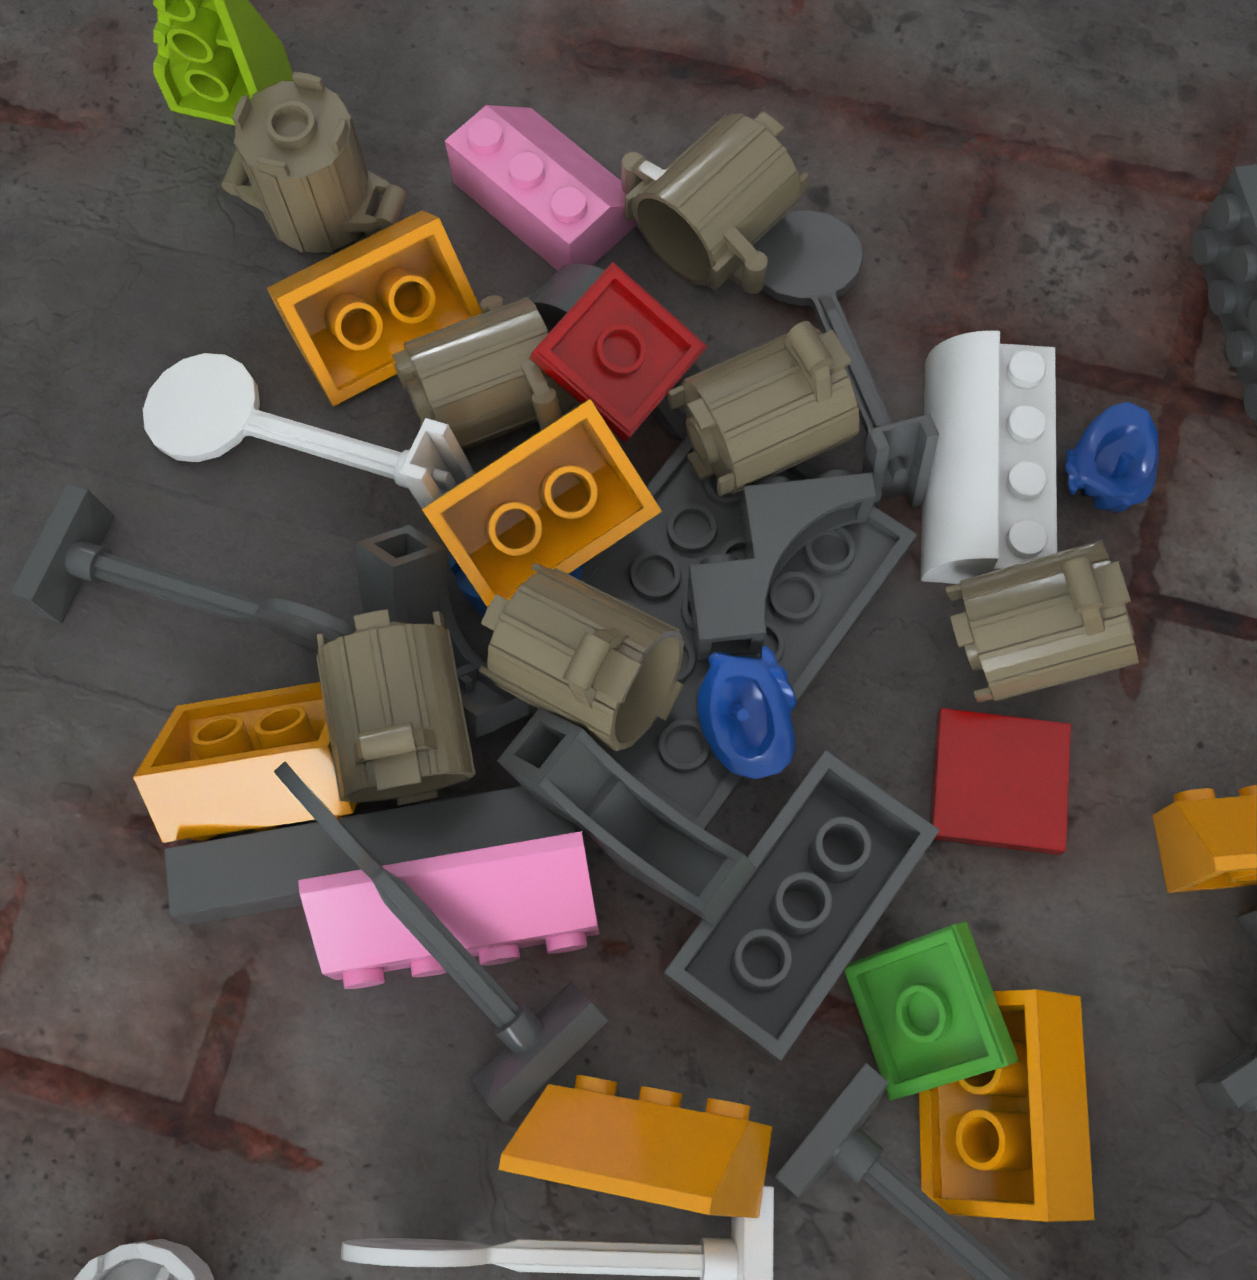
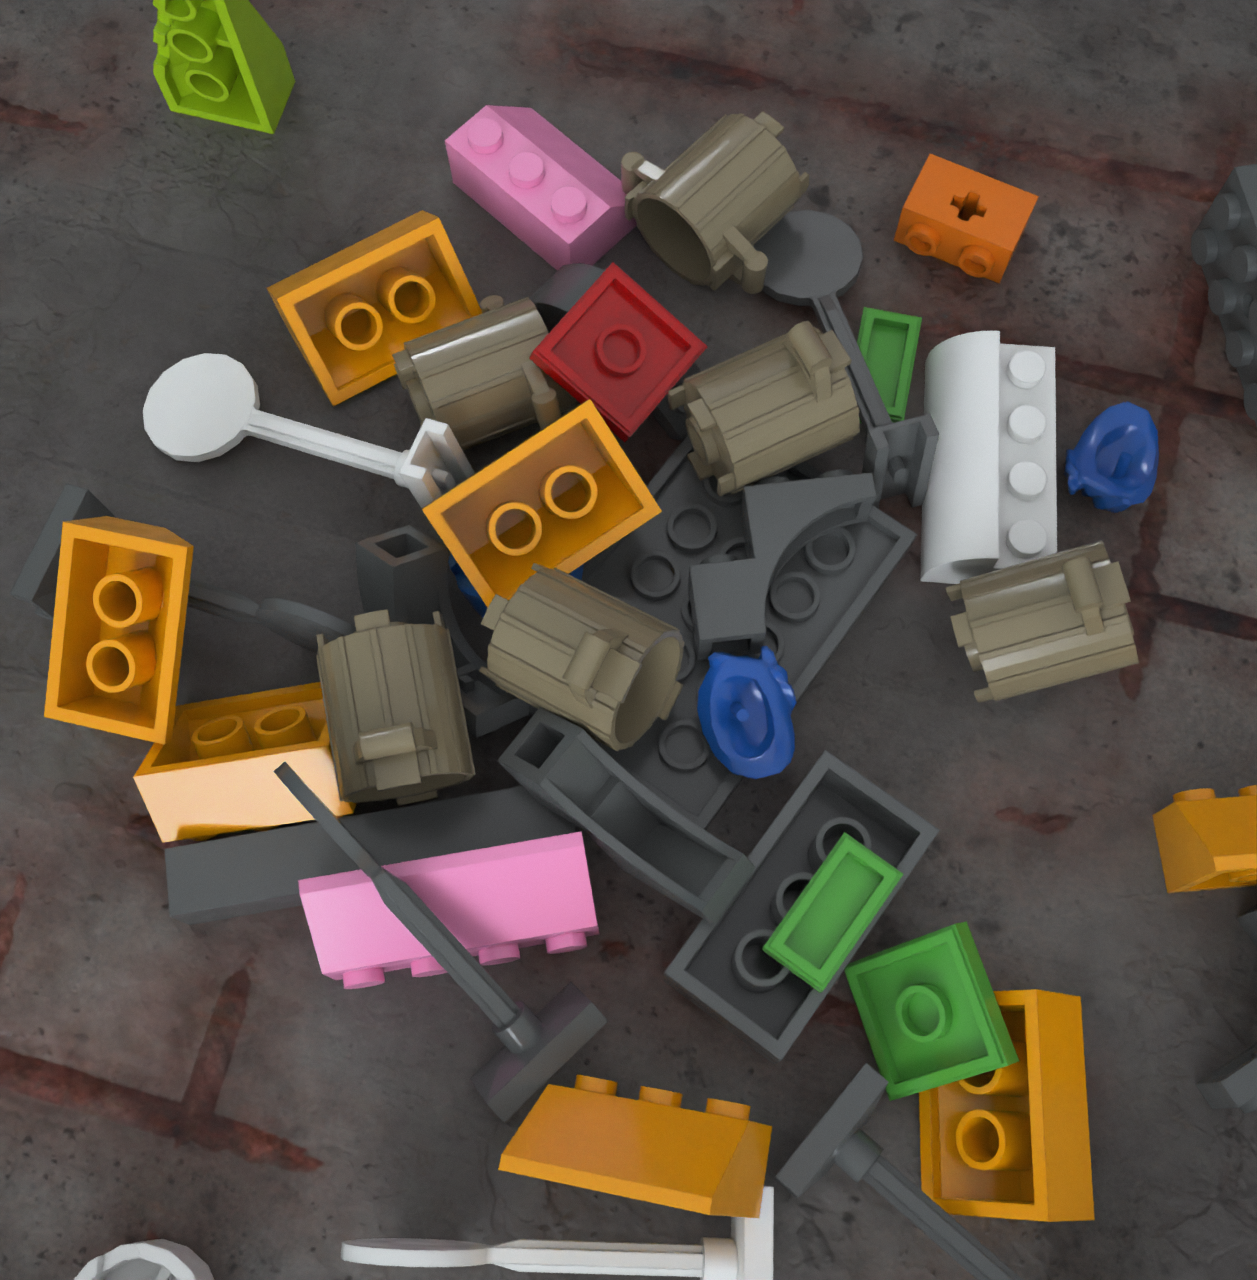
dark tan container [221,72,408,253] -> none
red tile [930,708,1071,855] -> none
none -> light orange slope [44,516,194,745]
none -> bright green tile [762,832,903,993]
none -> bright green tile [857,307,922,423]
none -> orange brick [893,153,1039,284]

